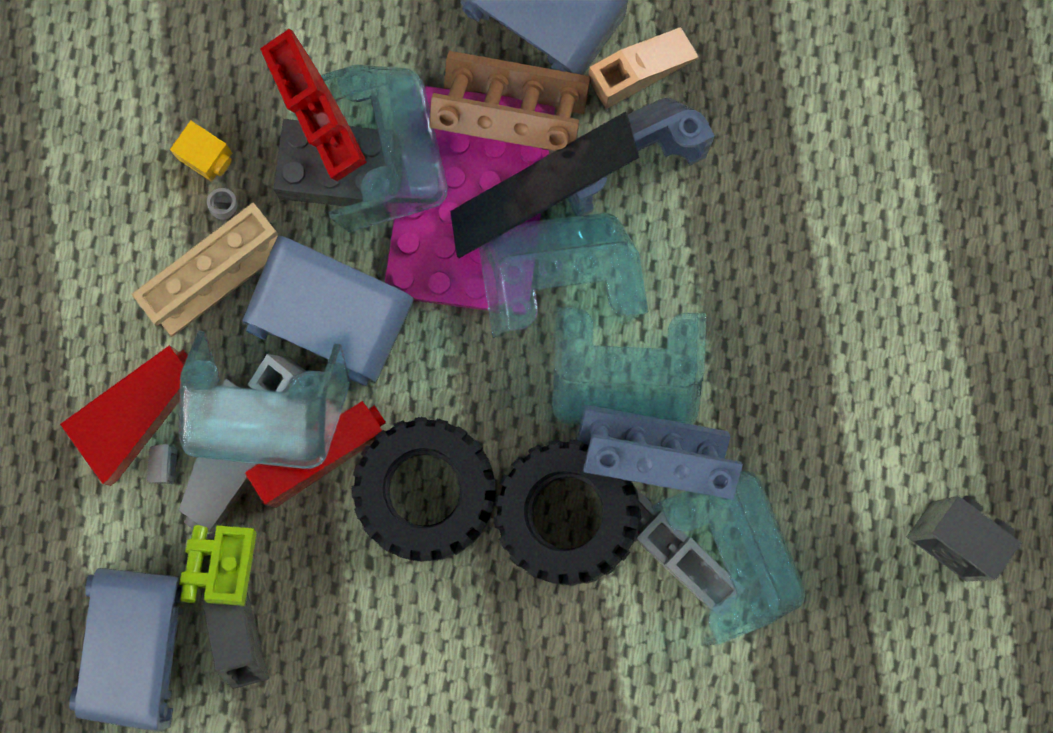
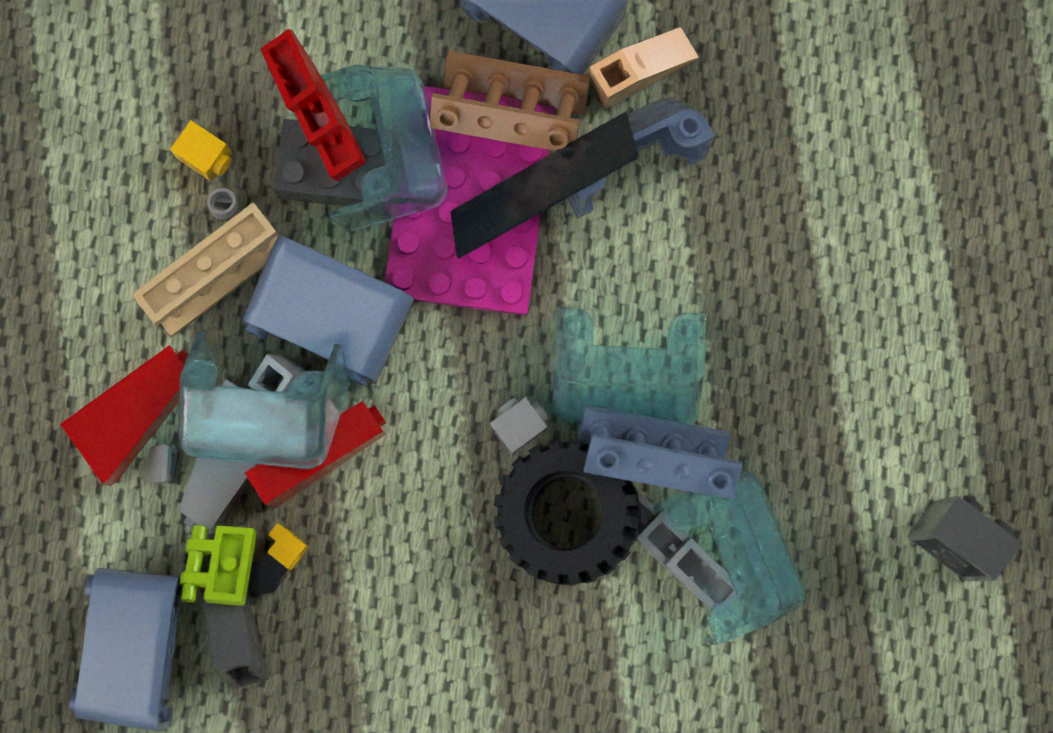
black tyre [351,417,496,562] -> none
clear light blue windscreen [479,213,648,338] -> none
none -> leg [248,523,309,594]
none -> light grey brick [490,397,549,456]

